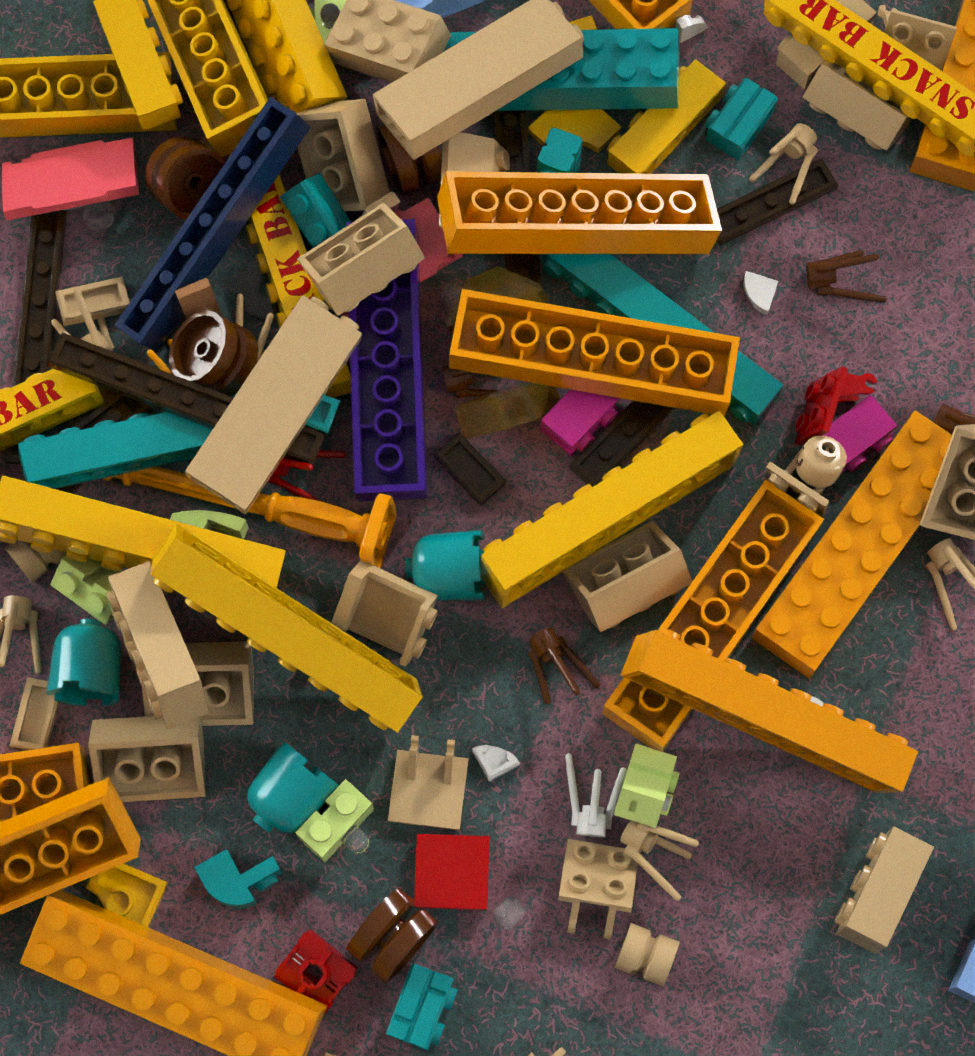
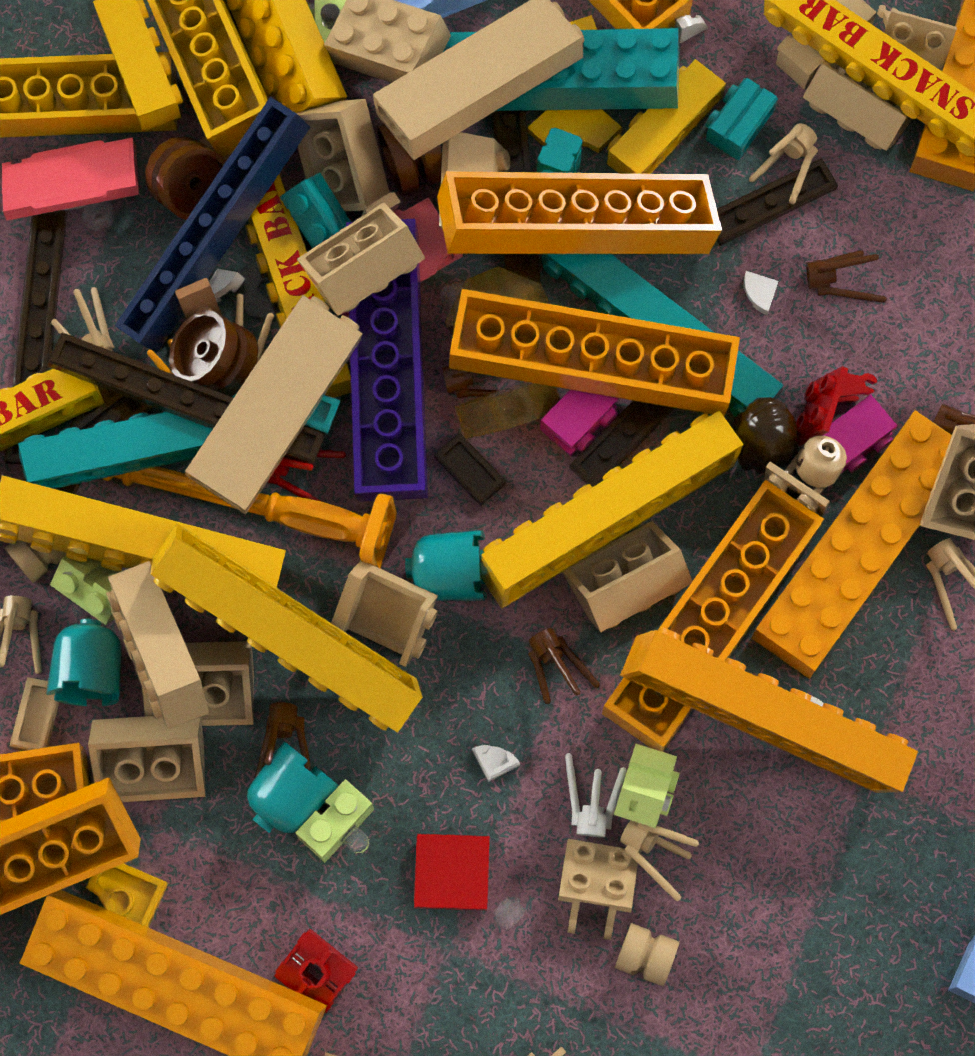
tan tile [55,277,130,326] -> none
yellowish green slope [170,510,249,539] -> none
teal brick [194,849,282,909] -> none
reddish brown wheel [346,888,439,984] -> none
teal brick [386,963,458,1051] -> none
tan plate [388,735,469,831] -> none
tan brick [834,826,934,954] -> none
none -> white tile [209,269,245,302]
none -> reddish brown plant [255,702,311,778]
none -> dark brown hair [730,397,798,474]

